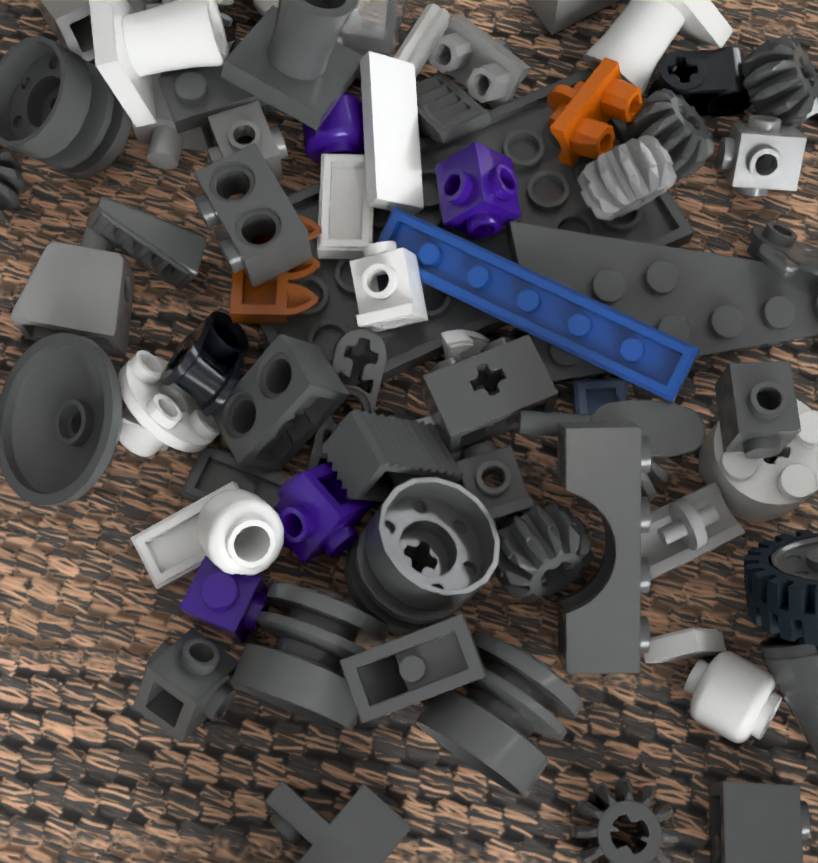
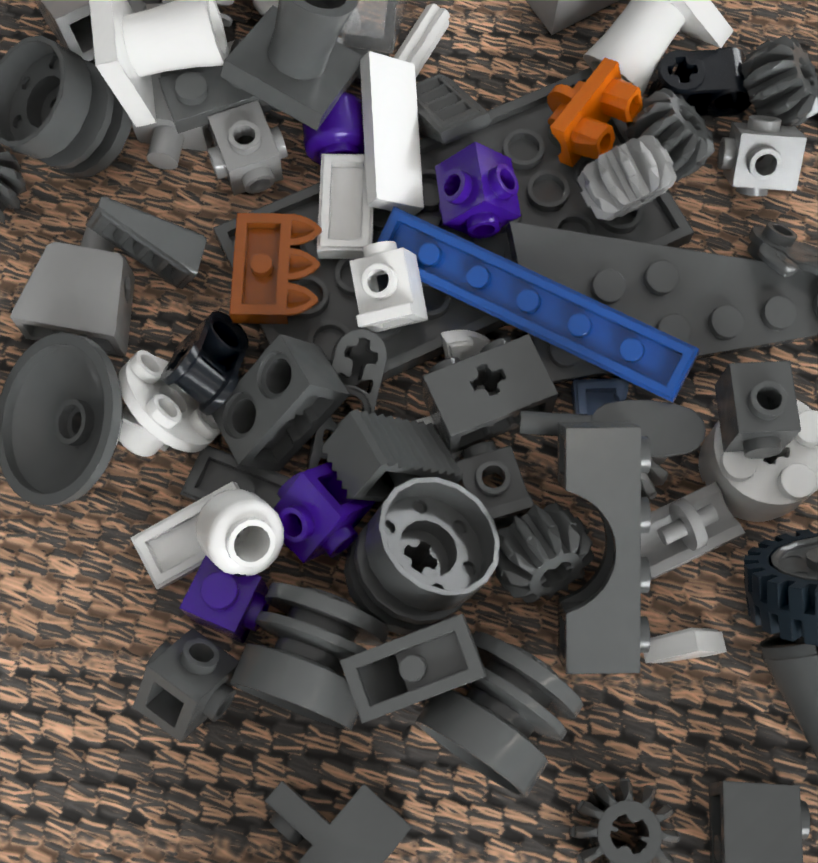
dark grey brick [193,143,313,288] -> none
light grey hips [429,14,531,108] -> none
white head [684,651,782,744] -> none

